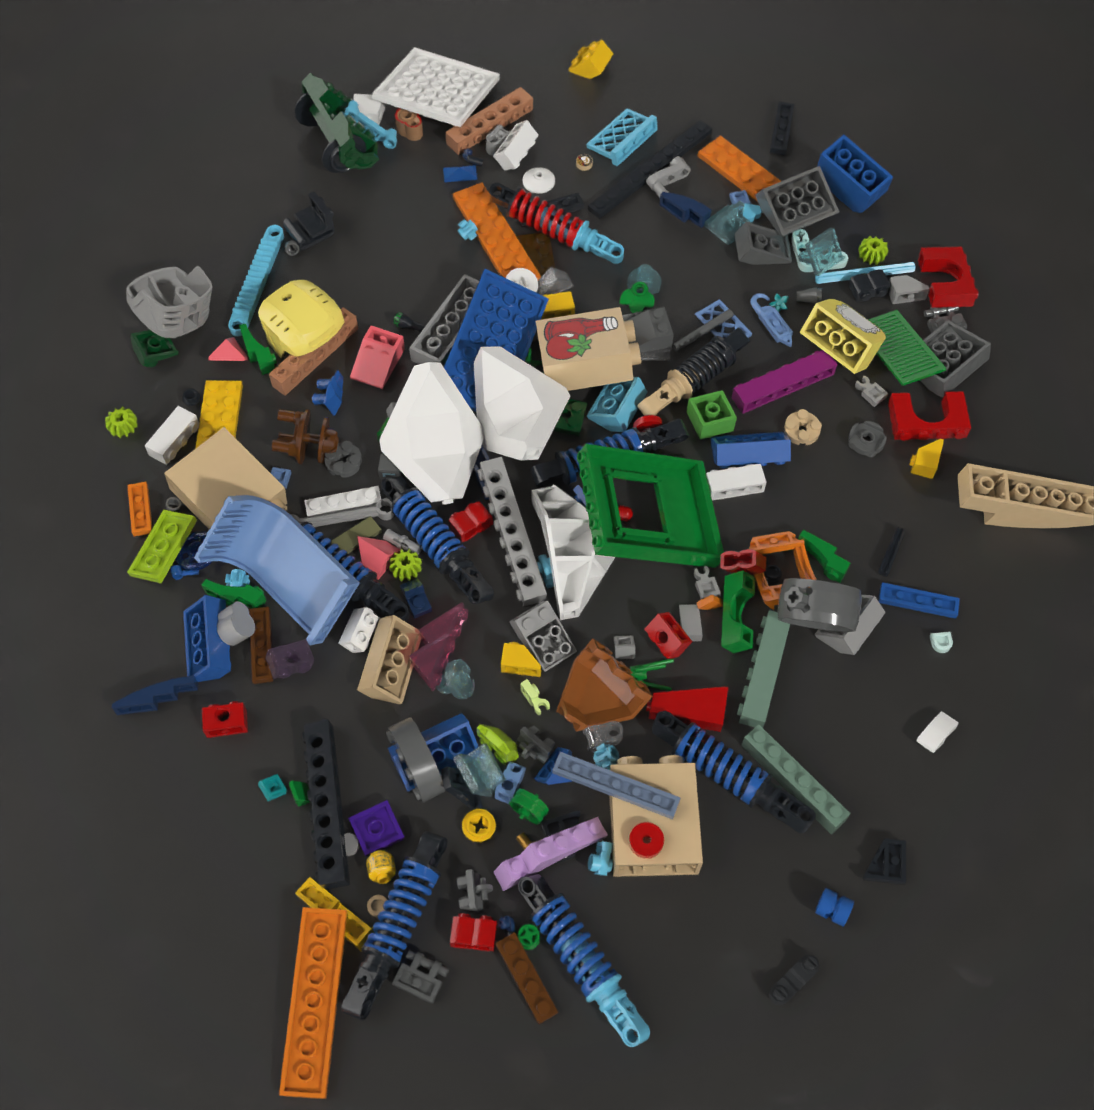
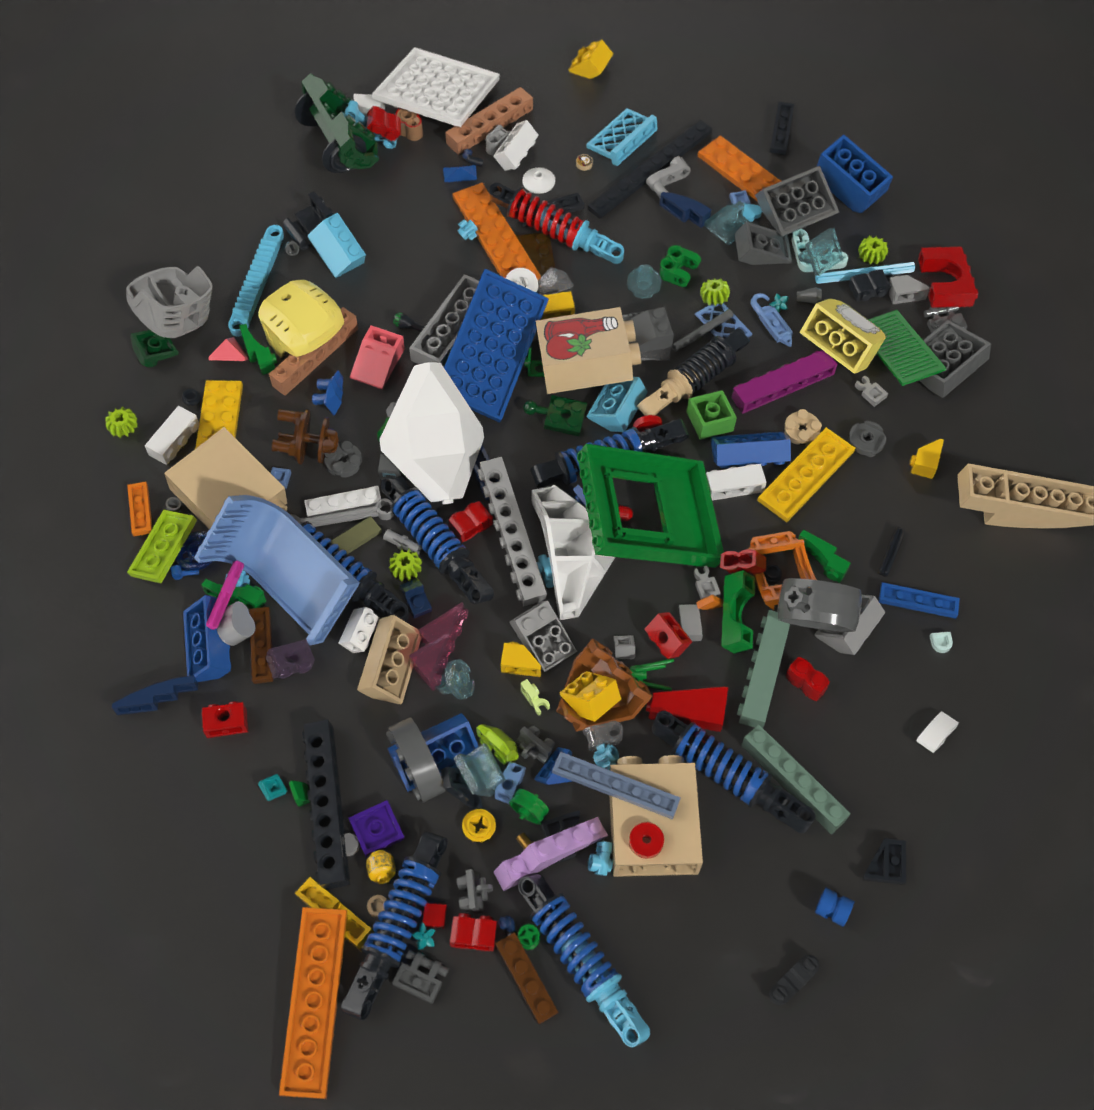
coral slope [357,536,400,580] -> none
white panel [474,346,570,461] -> none
green plate [620,282,655,313] -> none
red arch [888,391,971,441] -> none
none -> dark pink axle [206,560,244,630]
none -> medium azure slope [308,213,366,279]
none -> red brick [367,106,401,141]
none -> teal plant [412,922,435,950]
none -> red tile [423,903,447,928]
none -> yellow slope [560,671,621,722]
none -> green piece [659,245,701,287]
none -> lime gear [700,278,730,307]
none -> yellow plate [757,427,855,522]
none -> red brick [786,657,830,701]

